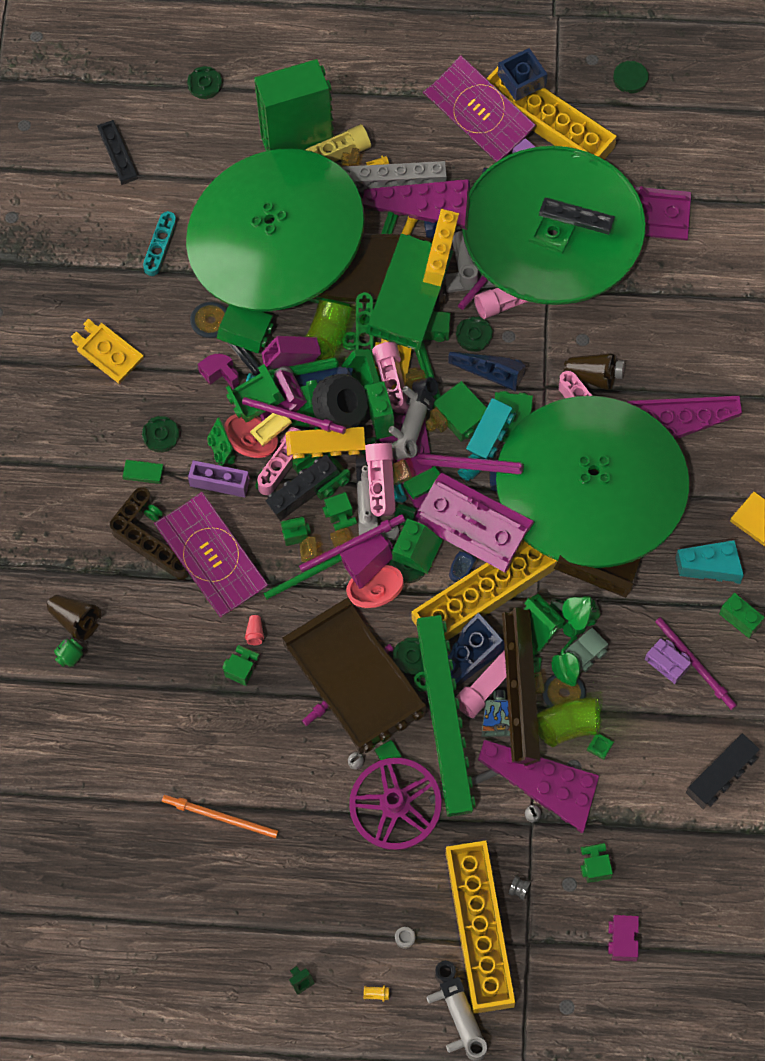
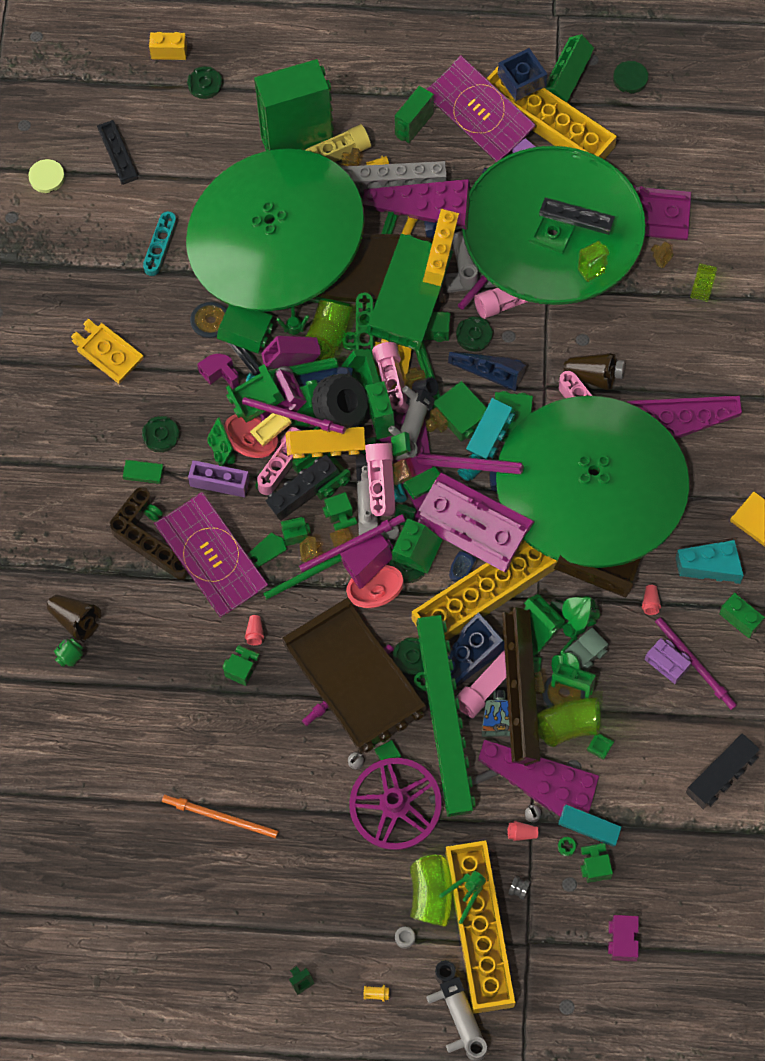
none -> yellowish green tile [28,159,65,193]
none -> yellow brick [149,32,187,60]
none -> green piece [247,533,286,568]
none -> green plant [277,306,309,335]
none -> green tile [391,432,411,456]
none -> green brick [395,86,434,143]
none -> clear neon green brick [410,855,452,927]
none -> green plant [439,871,486,924]
none -> coral cone [508,821,538,841]
none -> green brick [544,34,594,103]
none -> green hinge [551,663,596,699]
none -> teal tile [558,805,621,847]
none -> green bush [558,837,576,856]
none -> clear neon green brick [578,241,609,282]
none -> coral cone [642,585,661,615]
none -> clear yellow tile [650,242,674,268]
none -> clear neon green plate [690,263,717,302]

